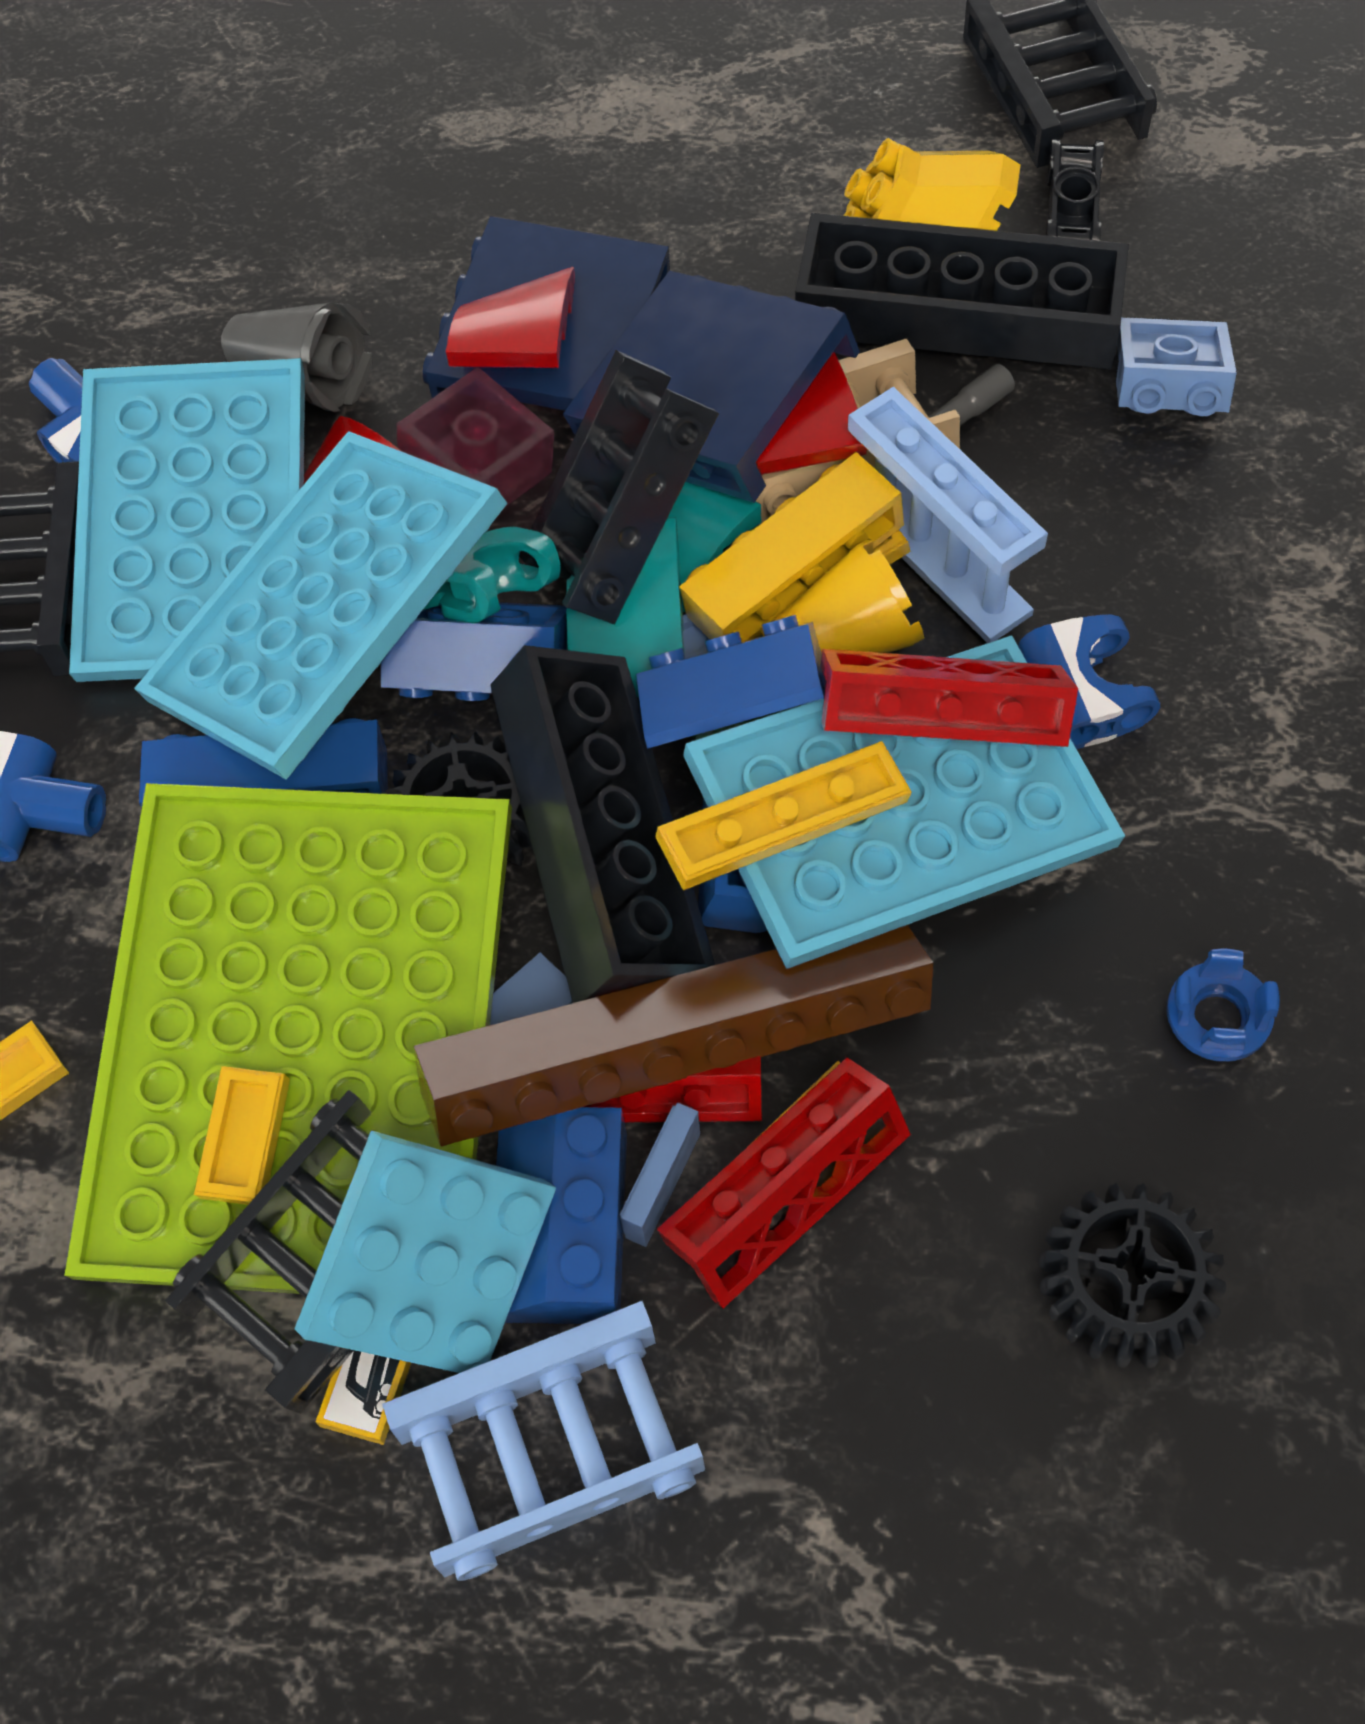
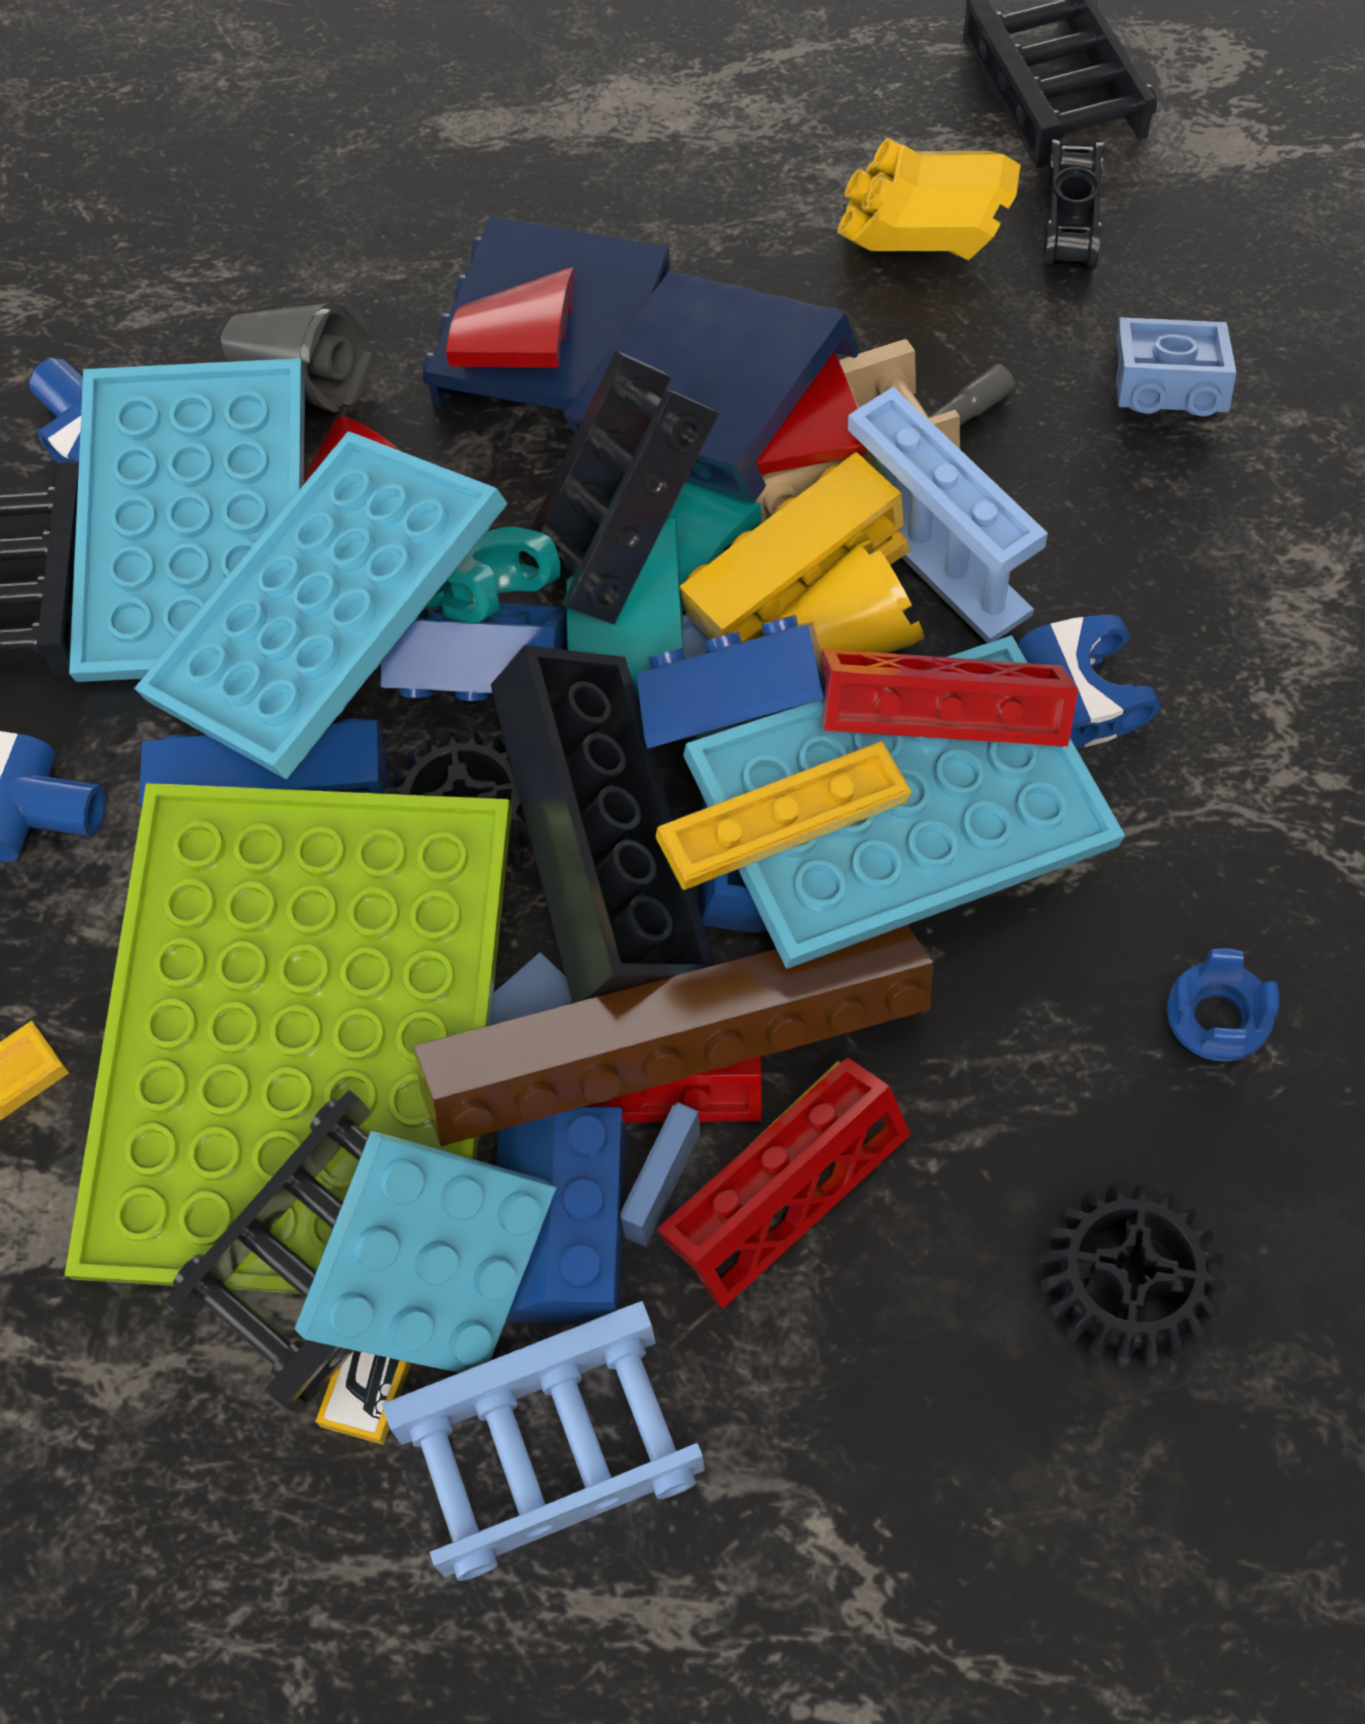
yellow tile [194,1066,290,1205] -> none
clear pink brick [397,367,554,508] -> none
black brick [795,213,1129,369] -> none

